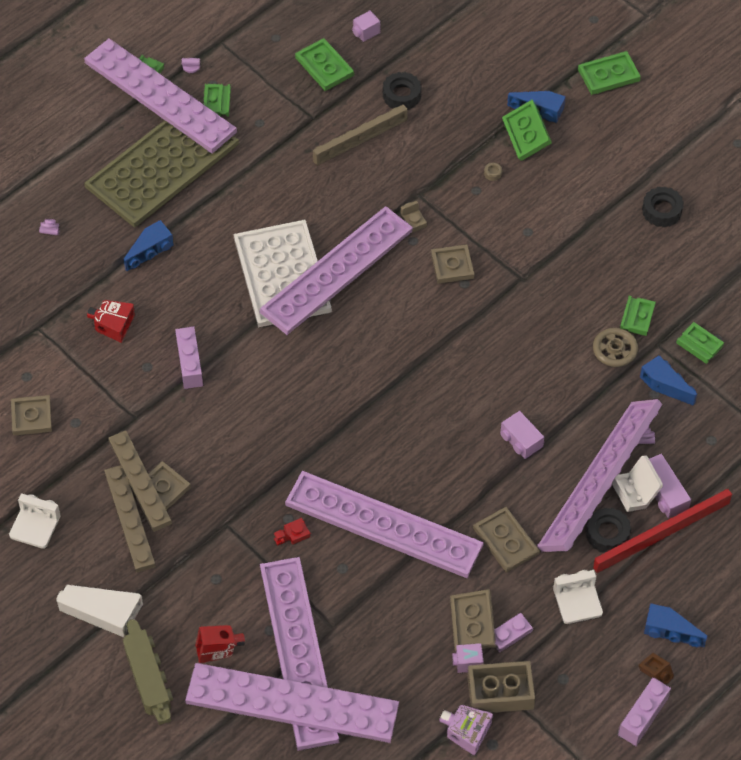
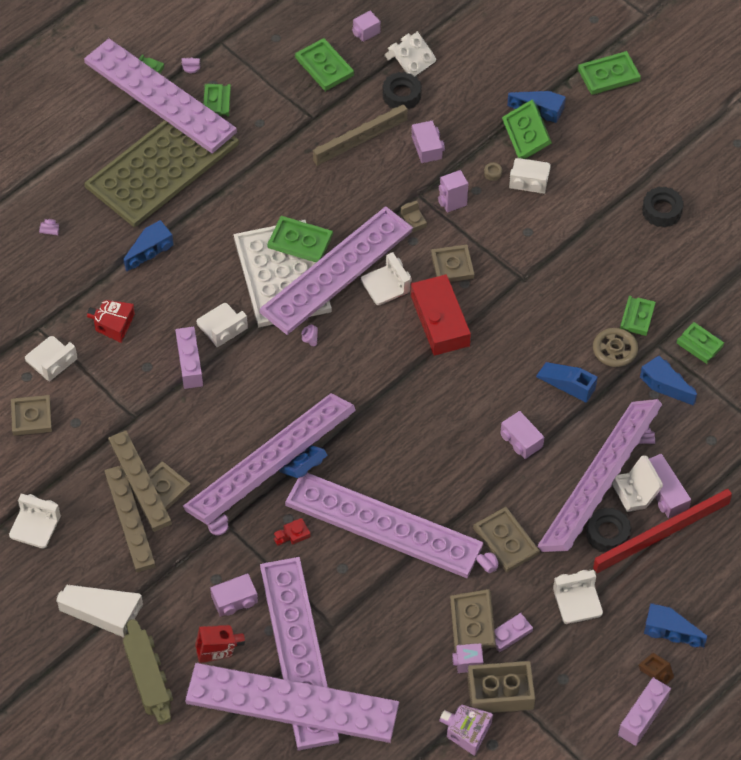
none -> white bracket [25,336,78,382]
none -> lavender plate [183,393,356,525]
none -> white bracket [197,303,248,347]
none -> lavender plate [207,514,228,535]
none -> lavender brick [210,574,258,617]
none -> bright green plate [267,216,333,262]
none -> blue plate [279,445,328,478]
none -> lavender plate [301,325,318,346]
none -> white bracket [361,252,412,305]
none -> white bracket [384,31,436,76]
none -> red brick [411,274,471,356]
none -> lavender brick [412,120,445,163]
none -> lavender brick [438,170,468,212]
none -> lavender plate [476,552,498,573]
none -> white bracket [509,158,550,194]
none -> blue slope [536,362,598,403]

